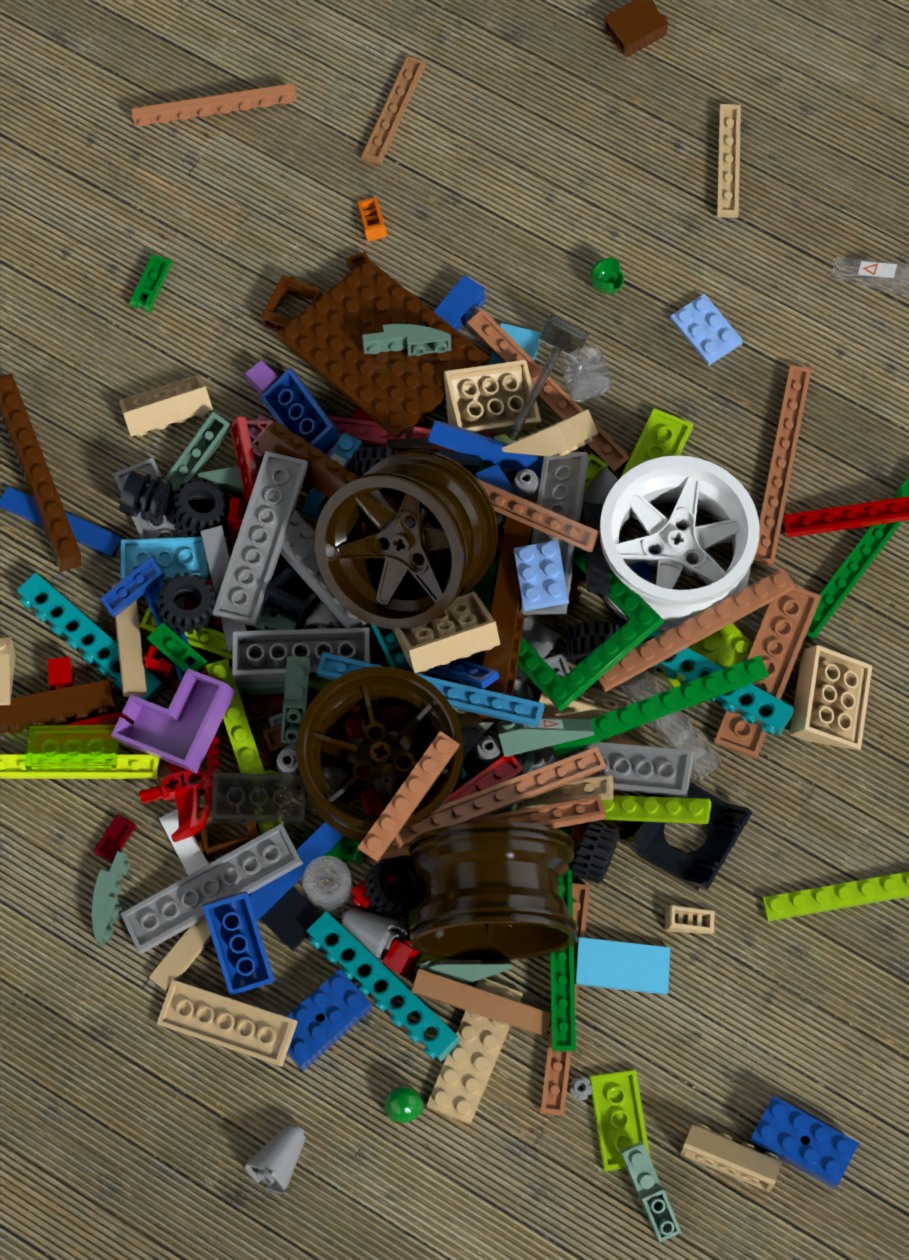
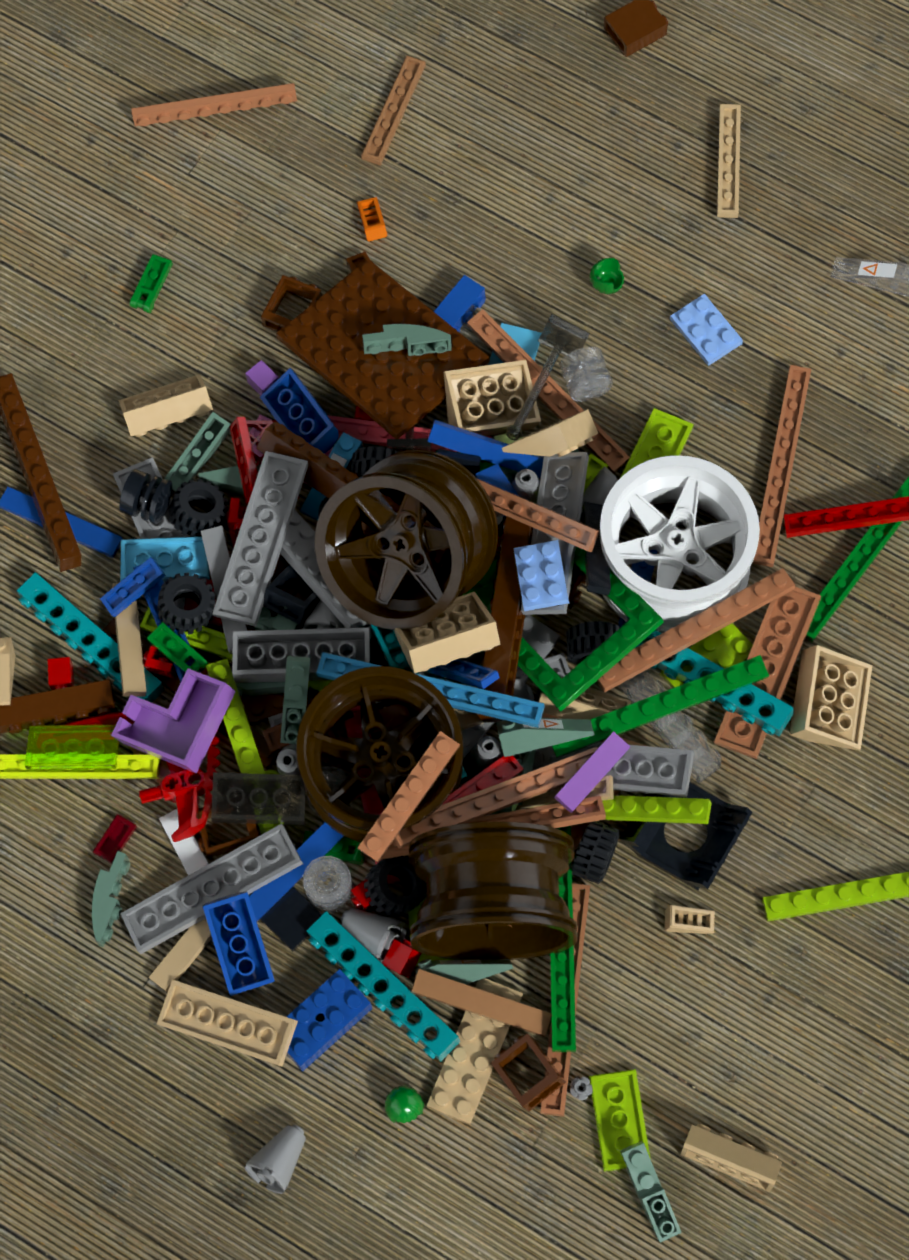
medium azure tile [575,937,670,995] -> none
blue brick [749,1096,859,1189] -> none
none -> reddish brown window [491,1033,566,1112]
none -> medium lavender tile [554,731,630,813]

